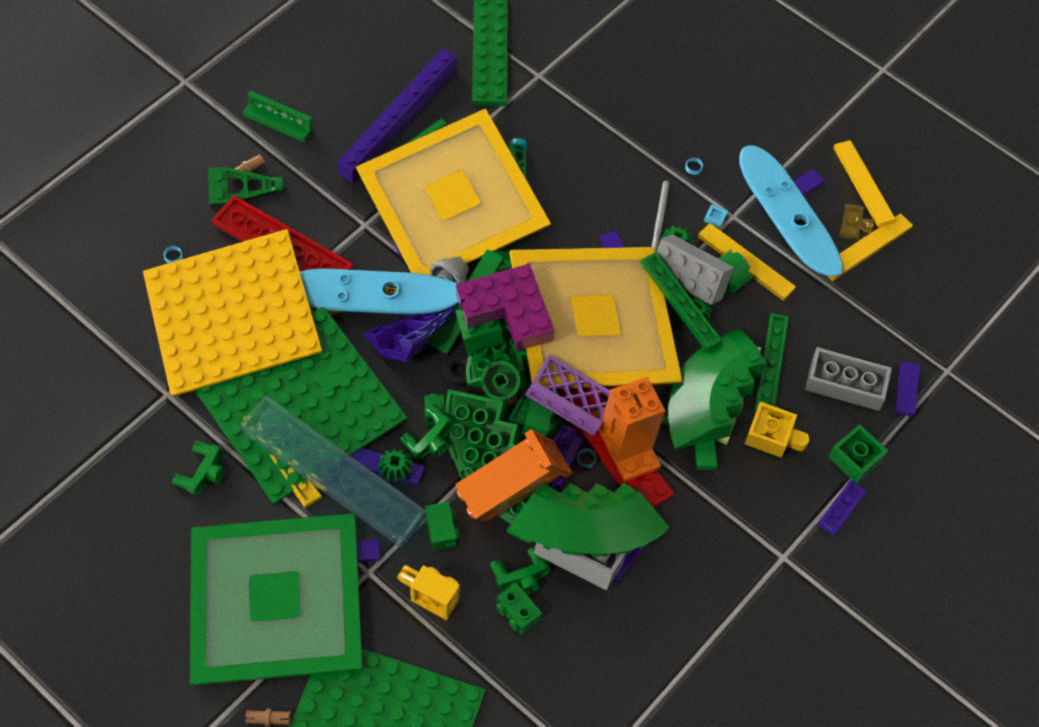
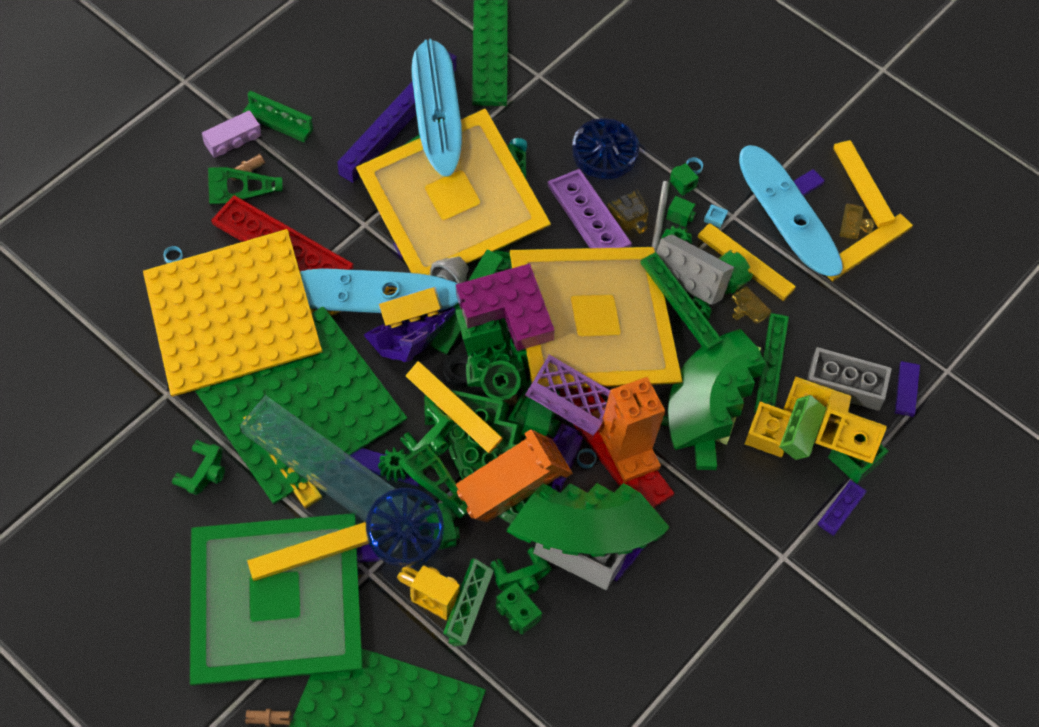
none -> lavender brick [202,110,261,158]
none -> yellow tile [247,522,373,581]
none -> clear blue piece [365,488,444,567]
none -> yellow brick [379,287,442,328]
none -> green plate [399,444,468,519]
none -> yellow tile [406,361,503,453]
none -> medium azure piece [412,39,462,177]
none -> green fence [443,559,494,647]
none -> medium lavender plate [548,169,632,248]
none -> clear blue piece [572,118,639,179]
none -> torso [607,189,648,234]
none -> green brick [666,196,696,227]
none -> green brick [670,163,699,196]
none -> clear yellow plate [732,286,771,324]
none -> bright green brick [779,395,826,460]
none -> yellow bracket [783,376,887,463]

